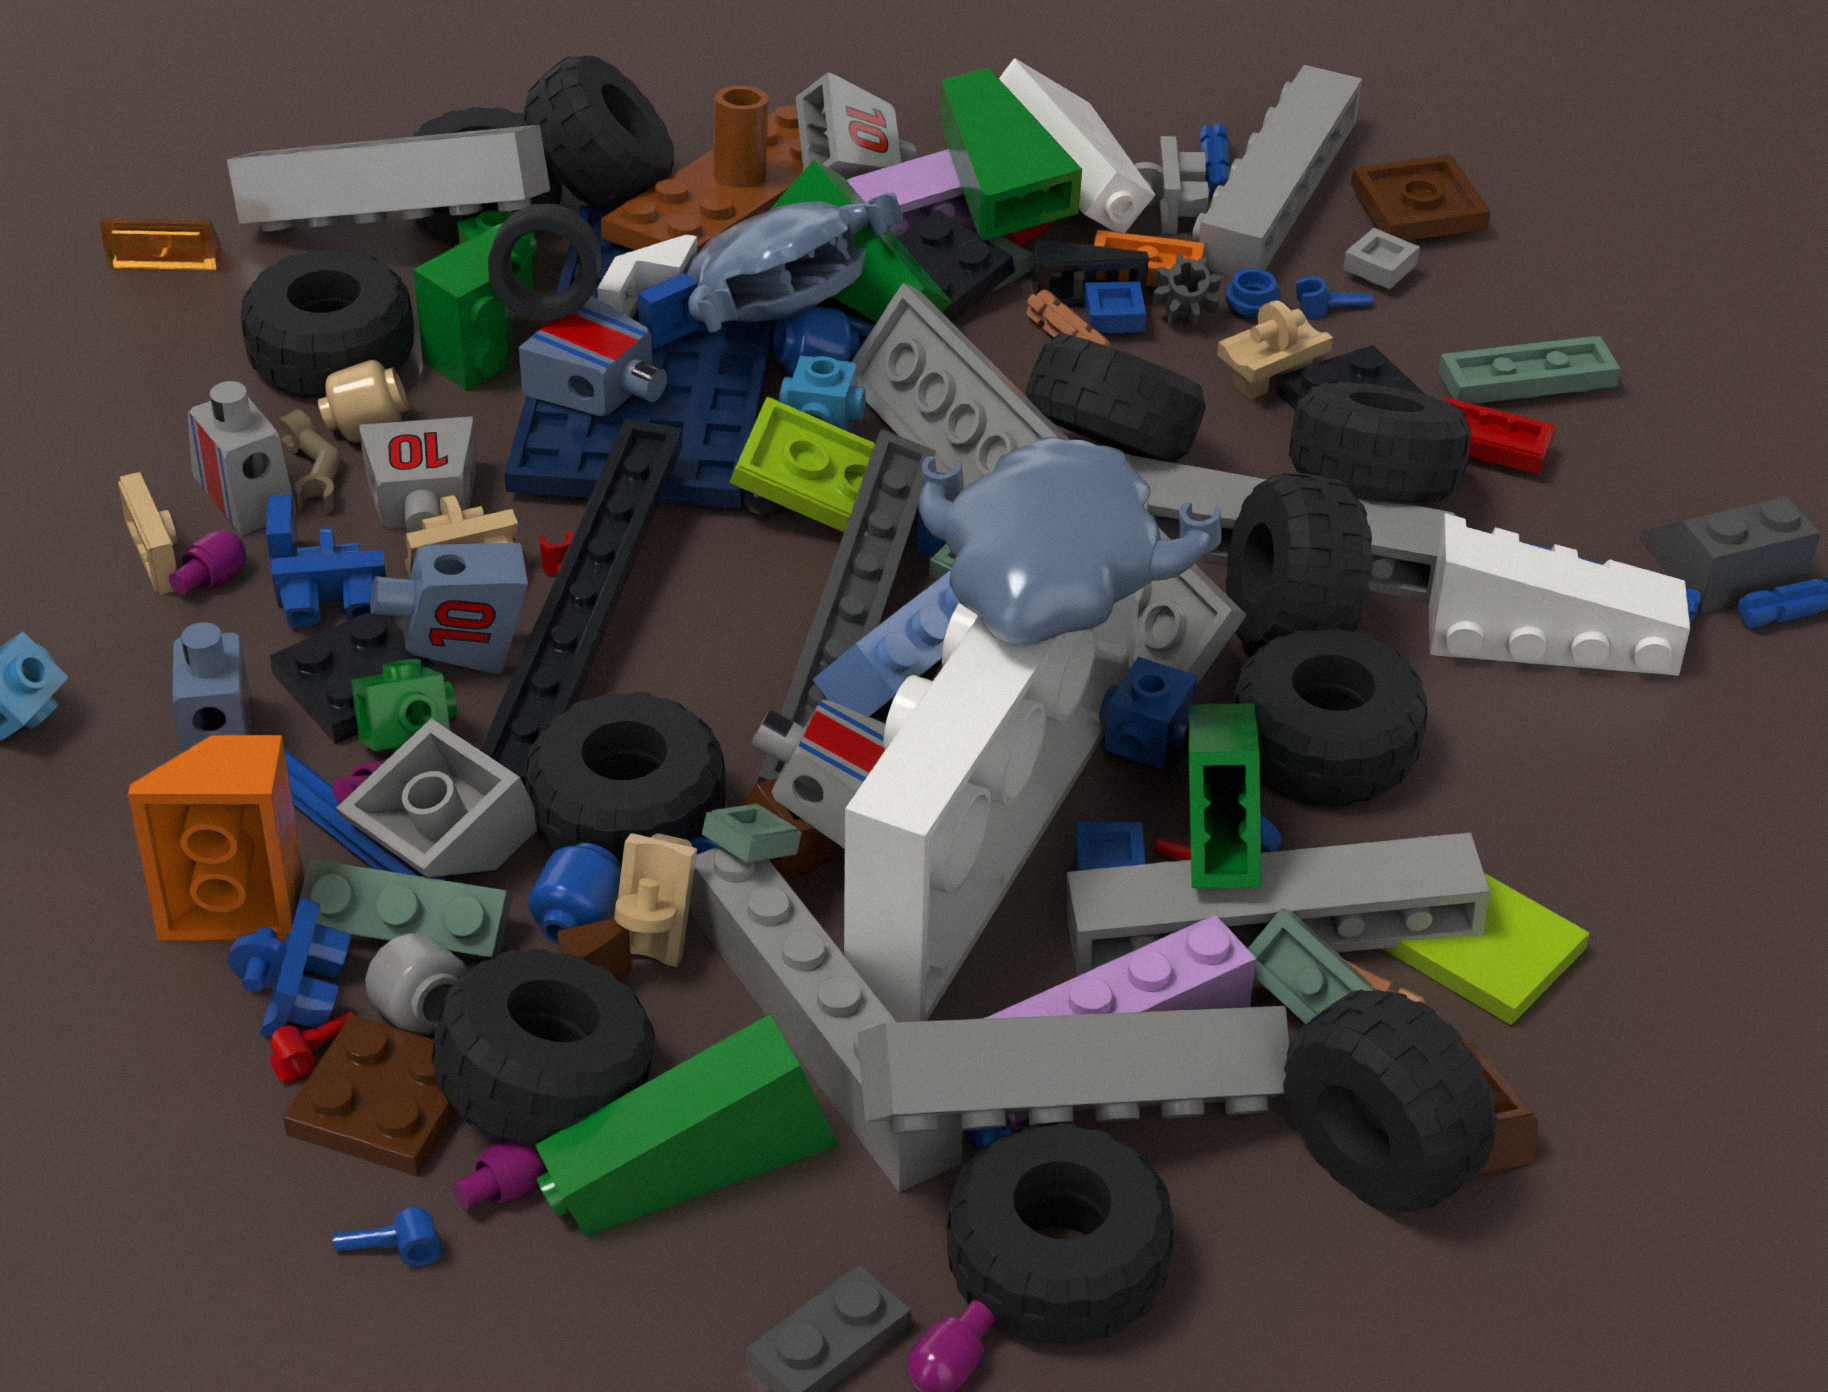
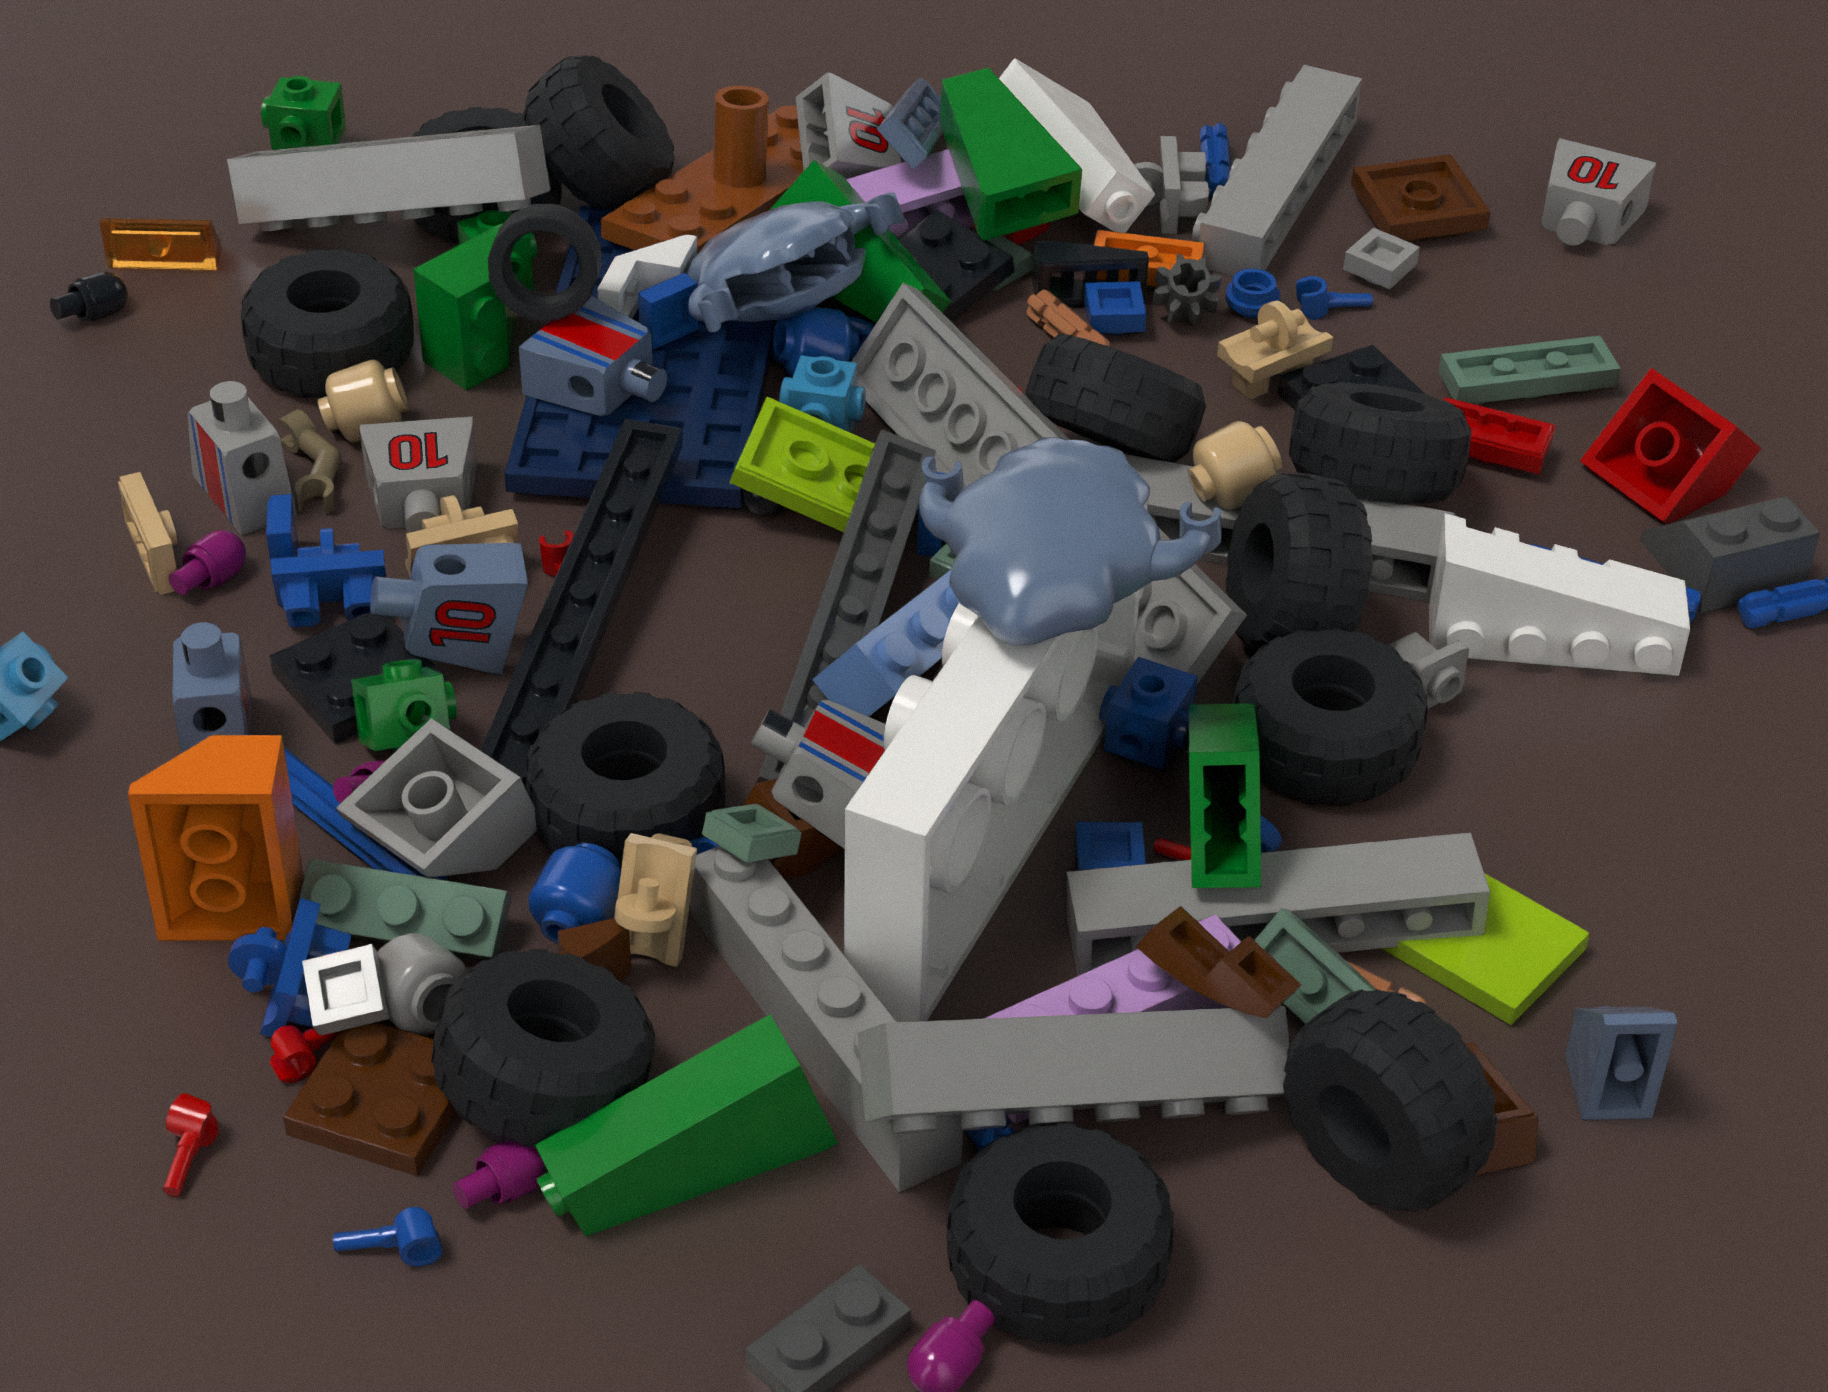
none -> black cylinder [50,272,128,321]
none -> red hand [162,1093,219,1197]
none -> green brick [261,76,346,150]
none -> plate [302,944,389,1036]
none -> sand blue tile [877,78,943,169]
none -> reddish brown slope [1136,906,1302,1019]
none -> tan head [1187,421,1282,511]
none -> light grey bracket [1388,632,1469,708]
none -> light grey torso [1541,138,1656,245]
none -> sand blue slope [1565,1006,1678,1120]
none -> red slope [1580,368,1762,524]

